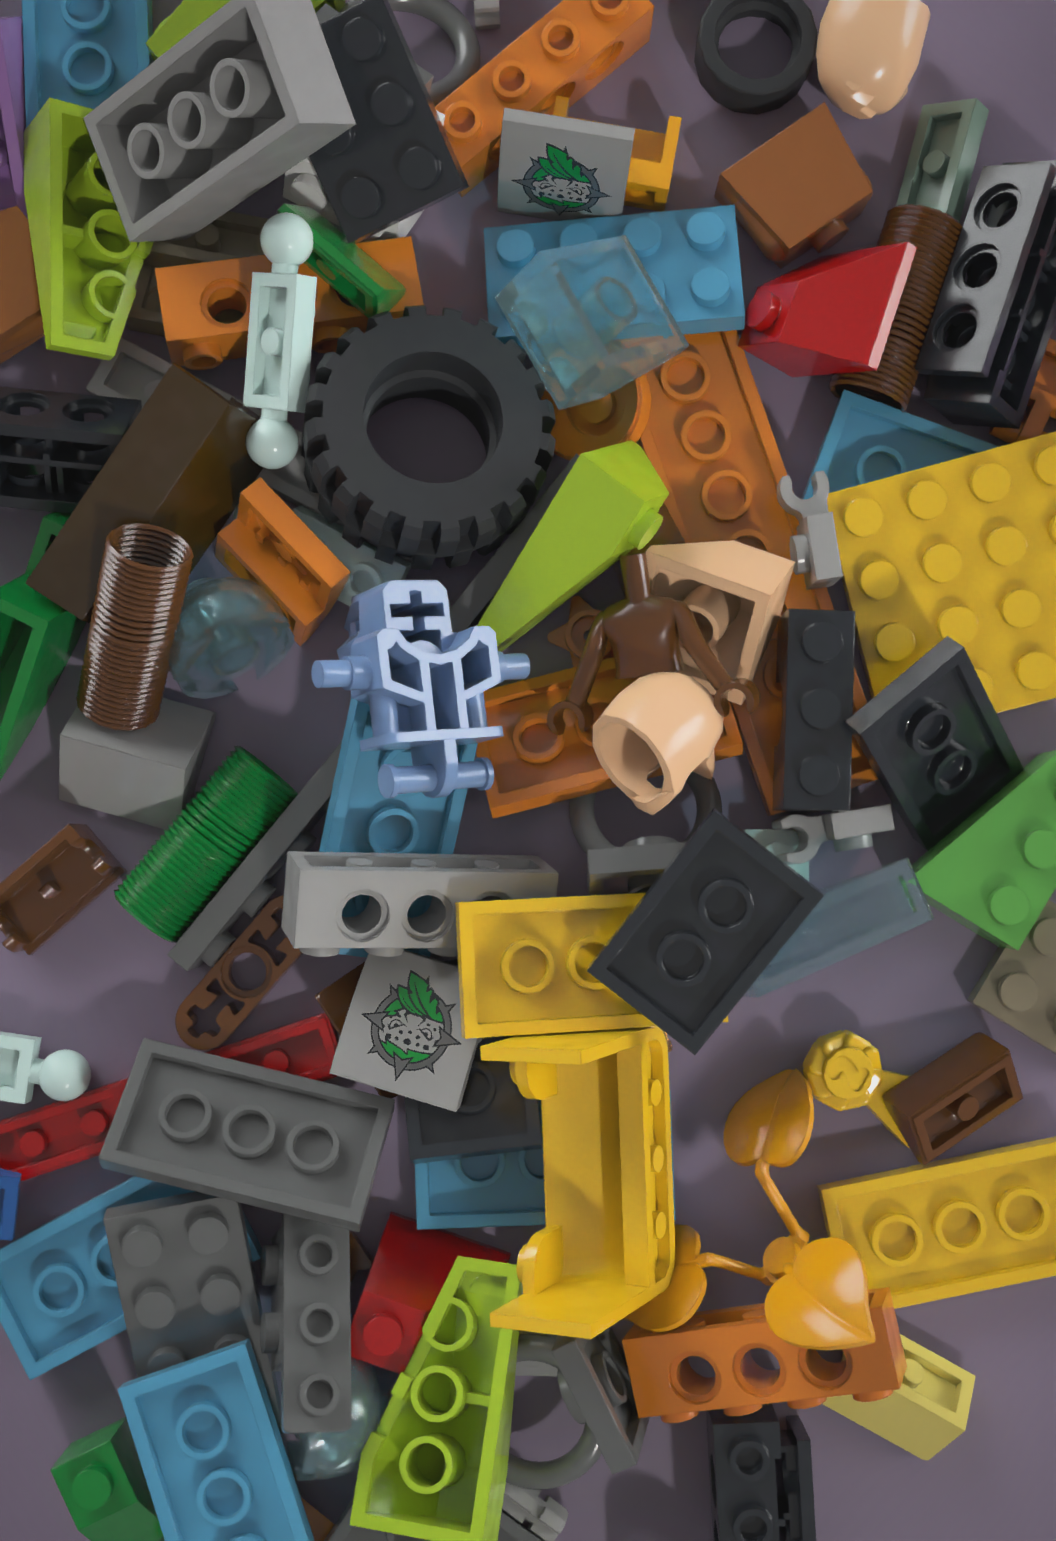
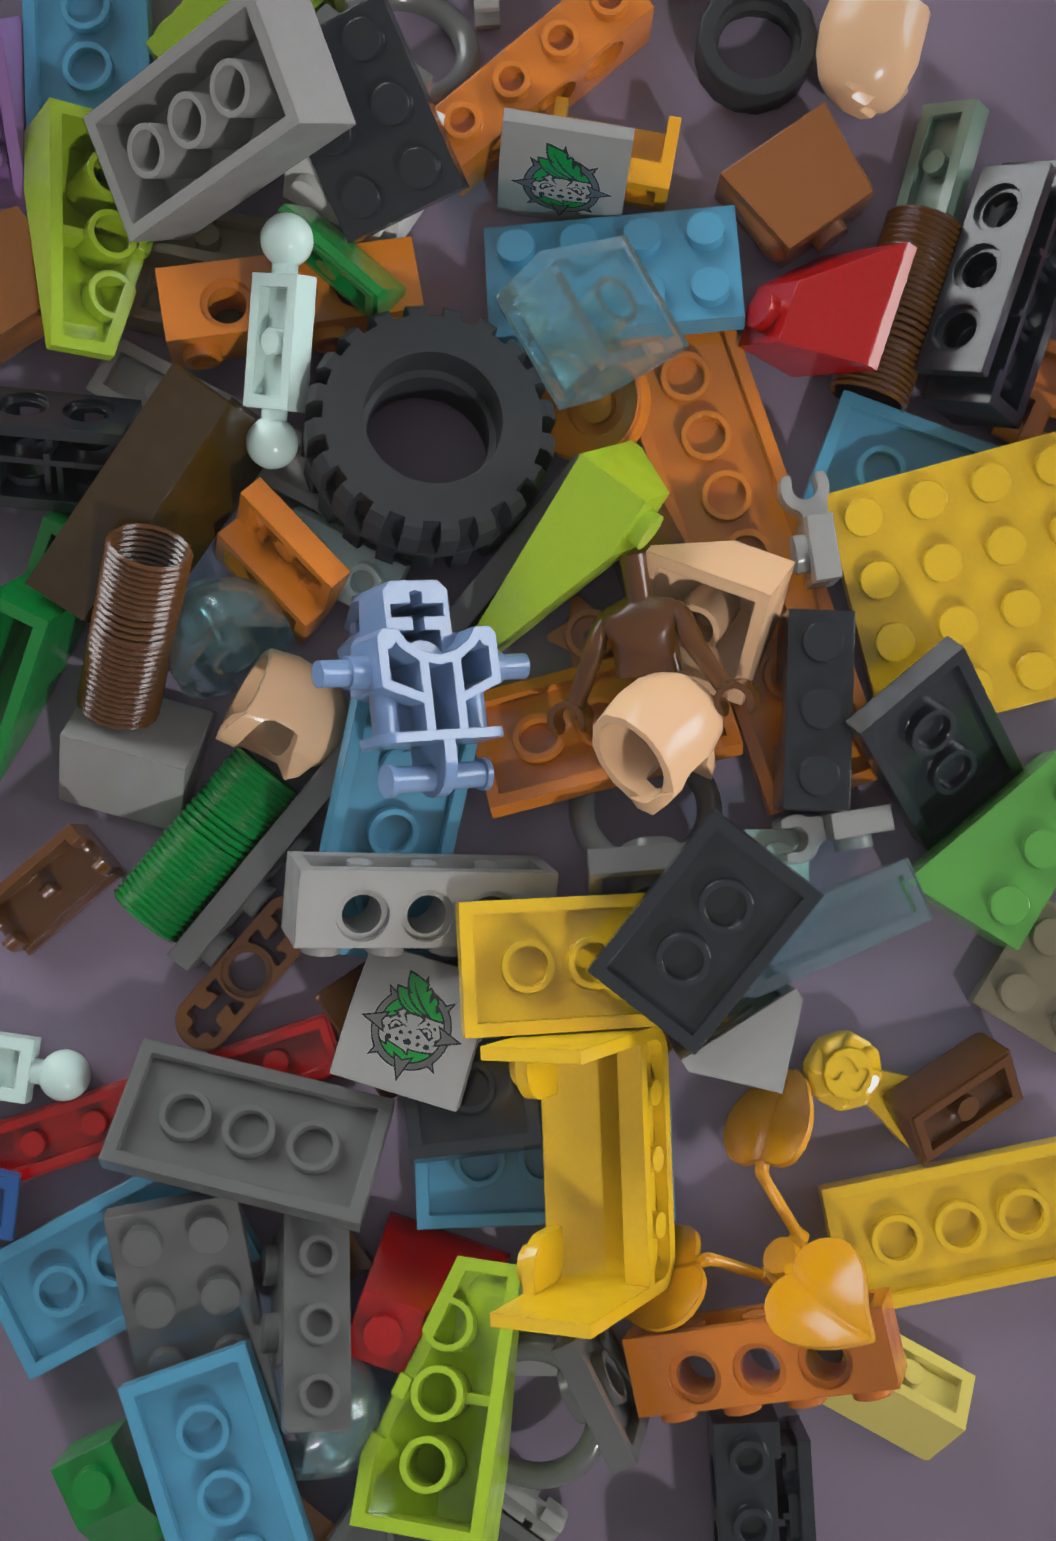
none -> light nougat piece [216,648,348,780]
none -> light grey slope [671,979,803,1094]

